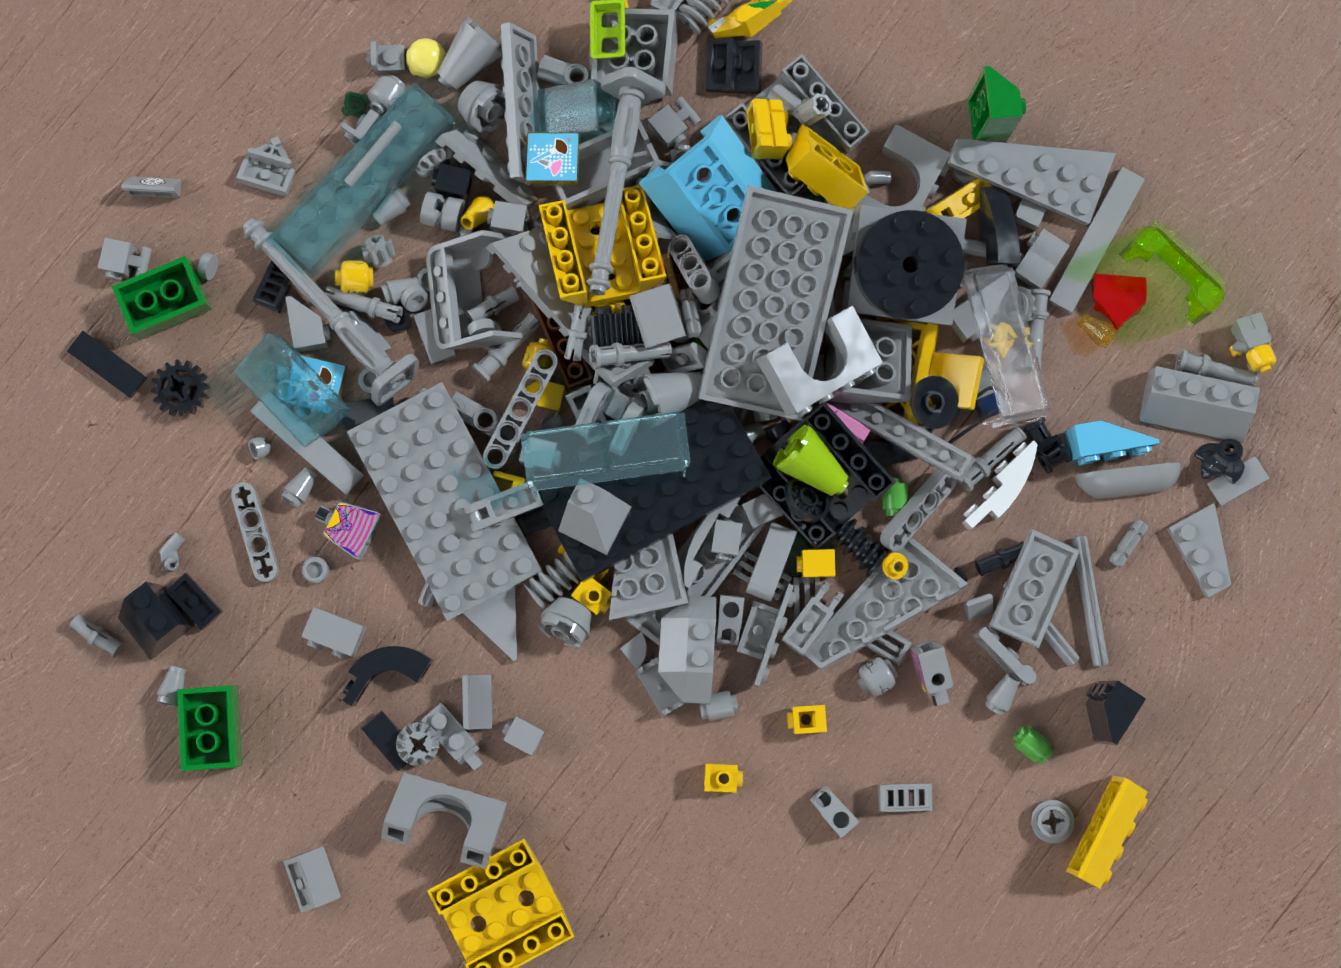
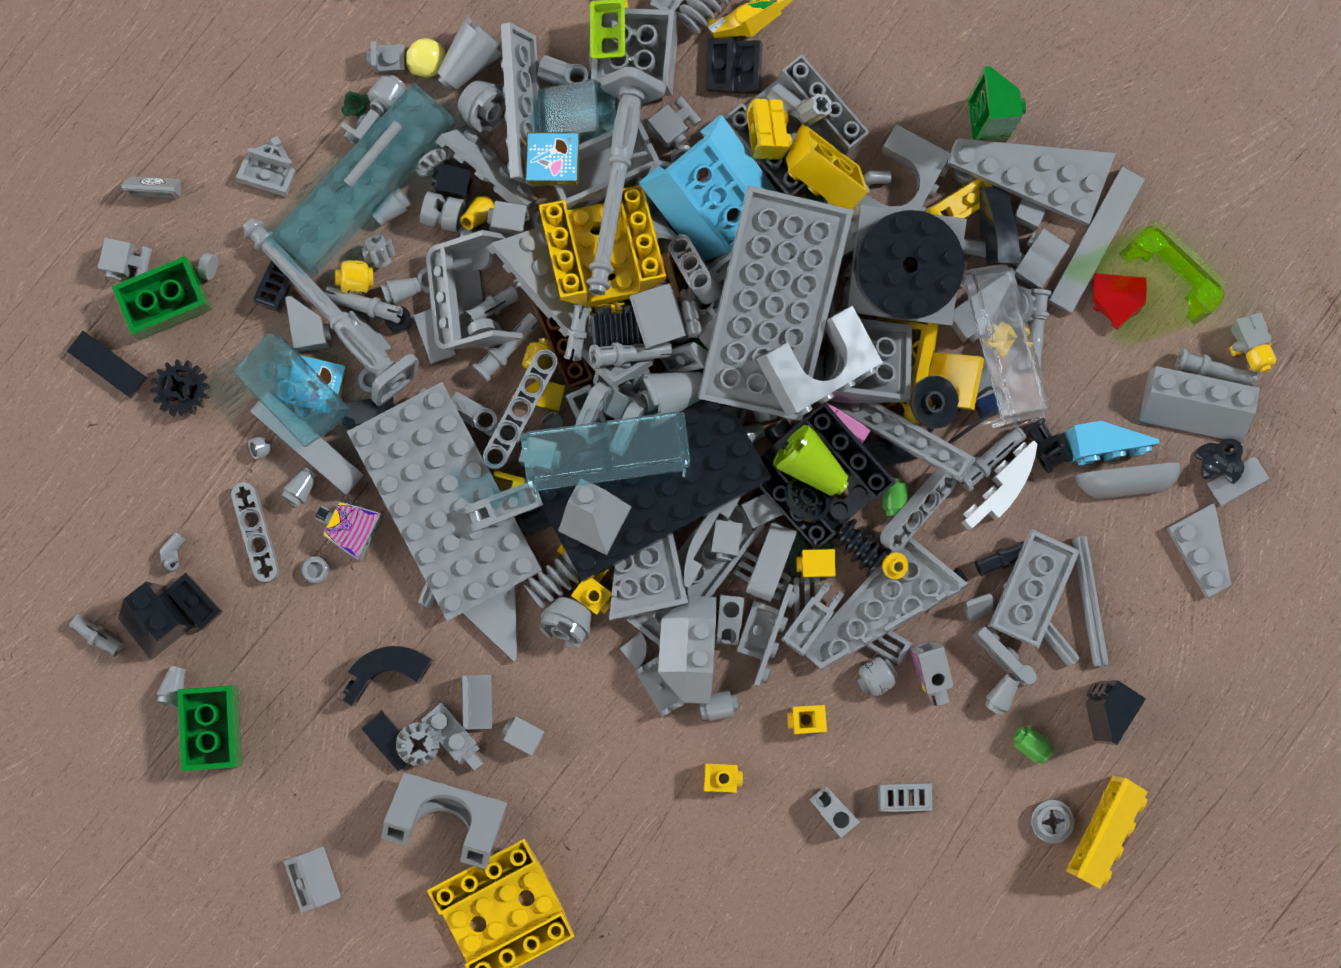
light grey brick [301,607,367,660] -> none
light grey tile [401,285,428,312] -> none
clear yellow cone [1077,312,1118,348] -> none
light grey axle [1109,519,1148,567] -> none

